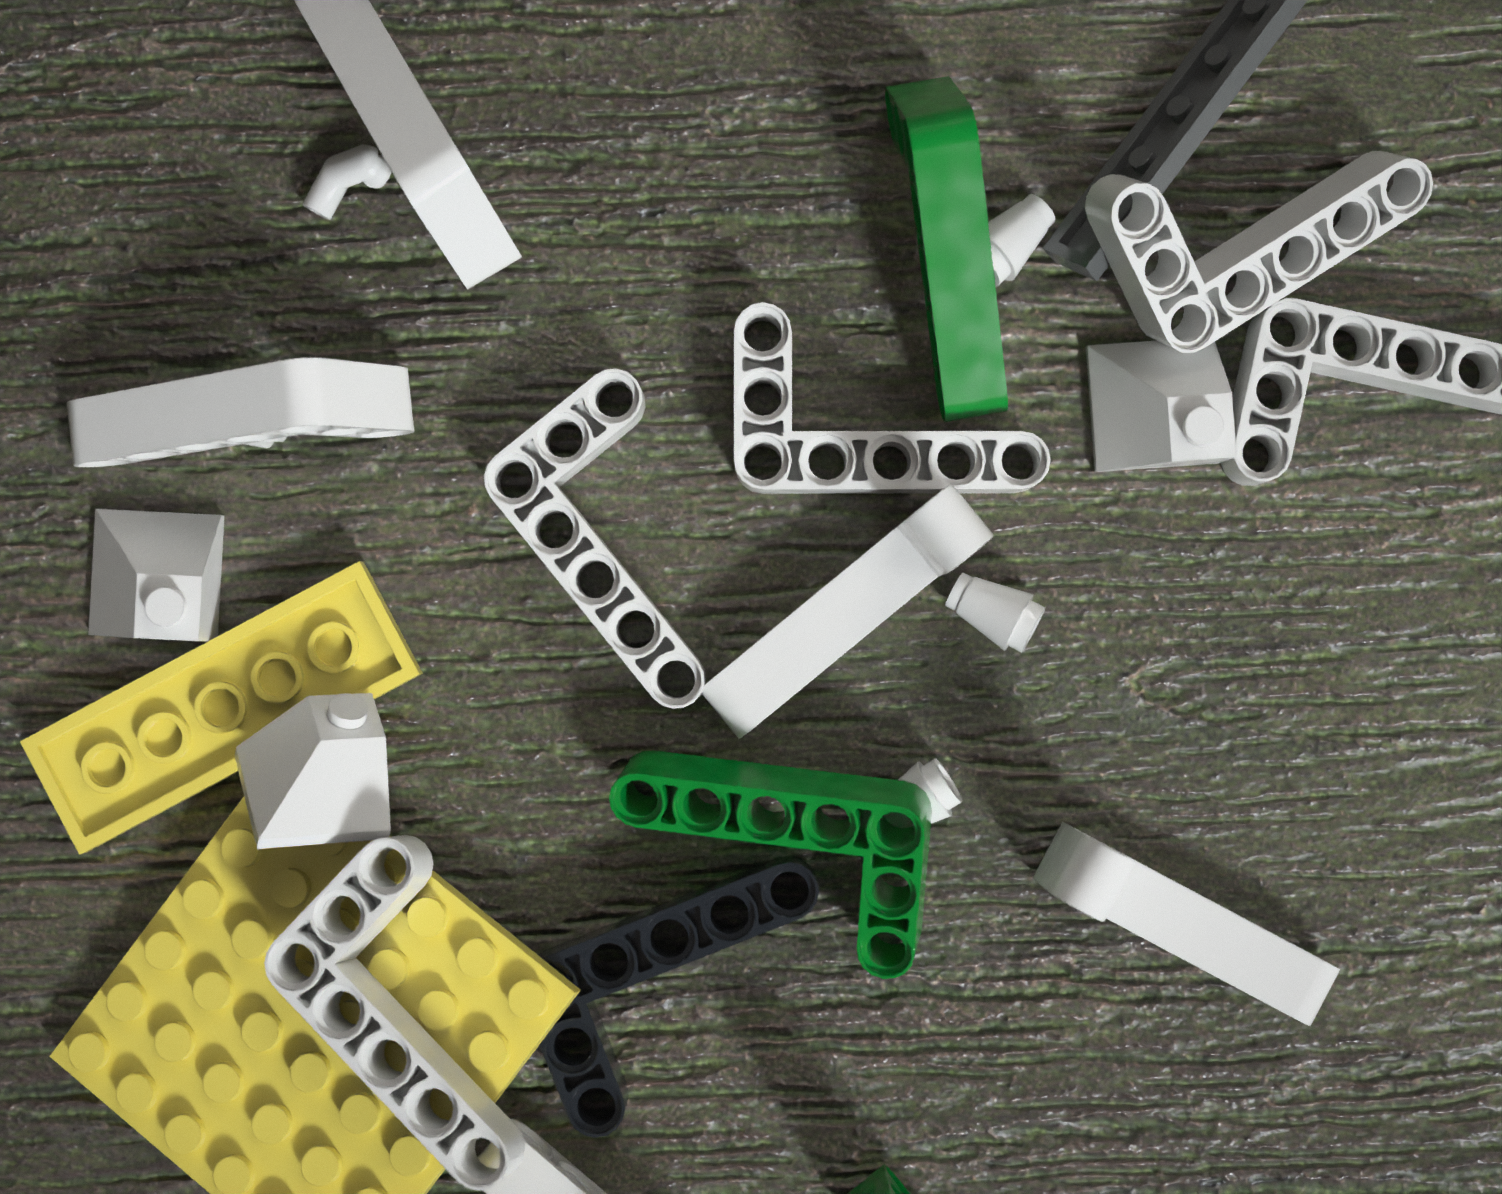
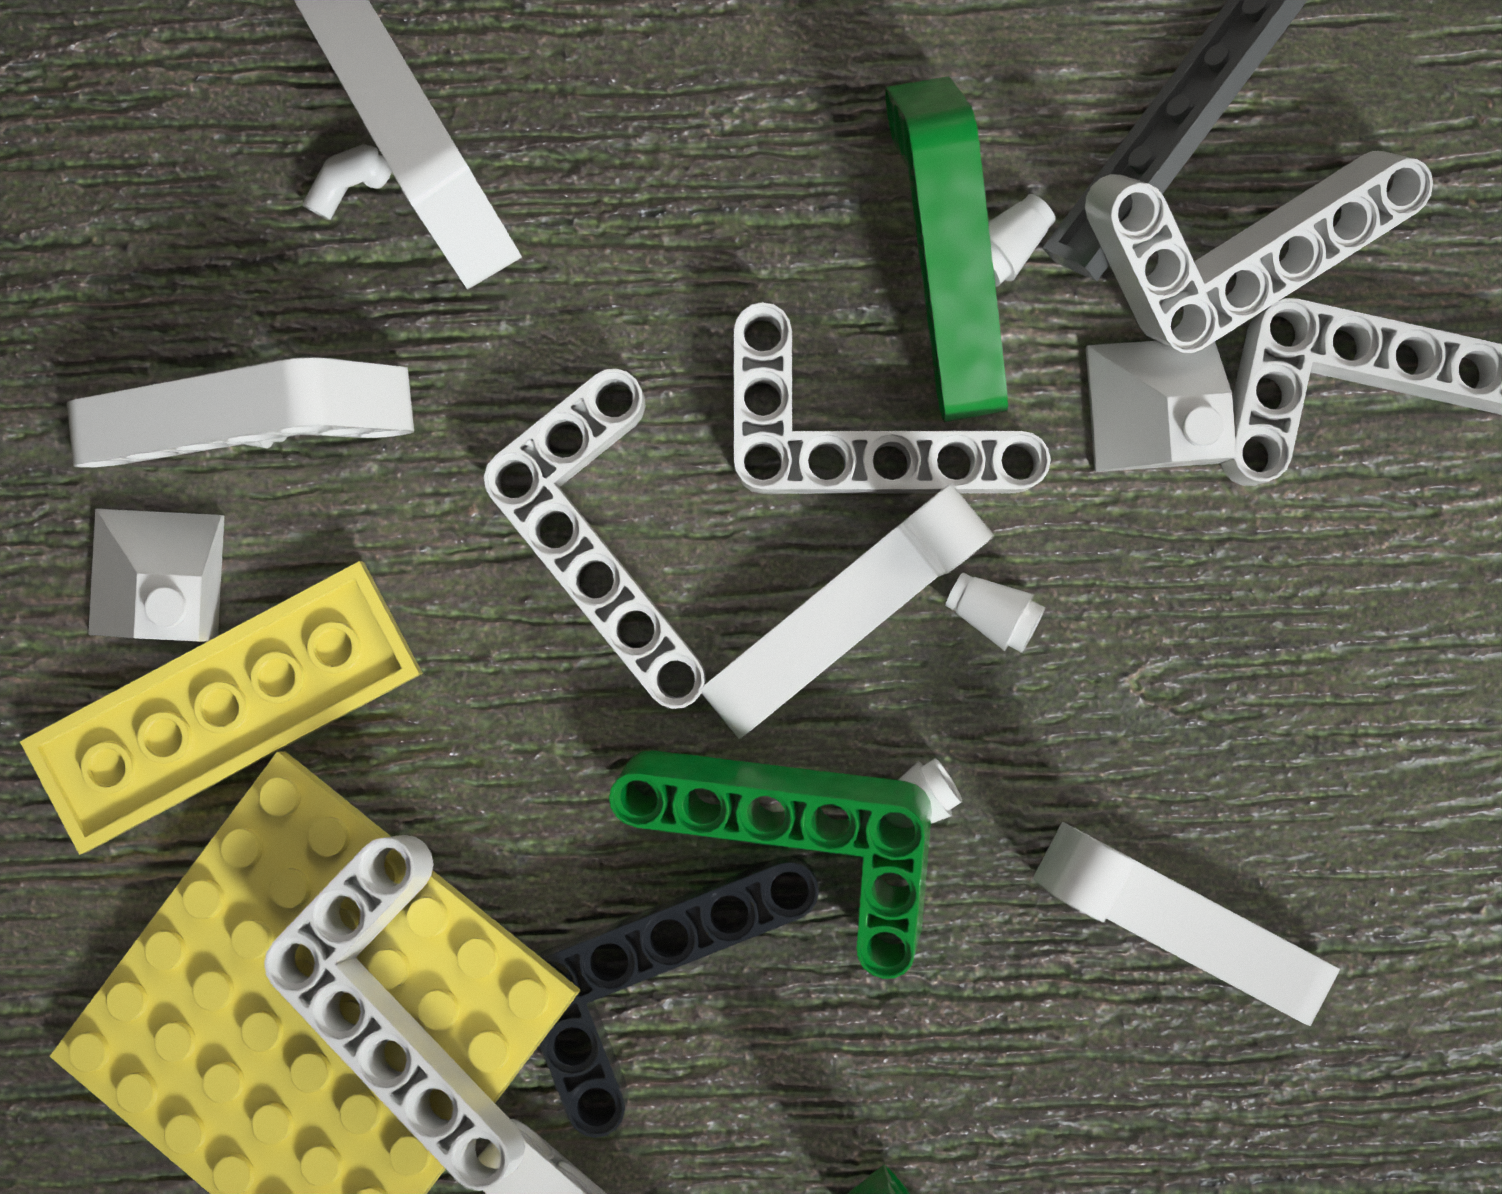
white slope [235,693,391,849] -> none

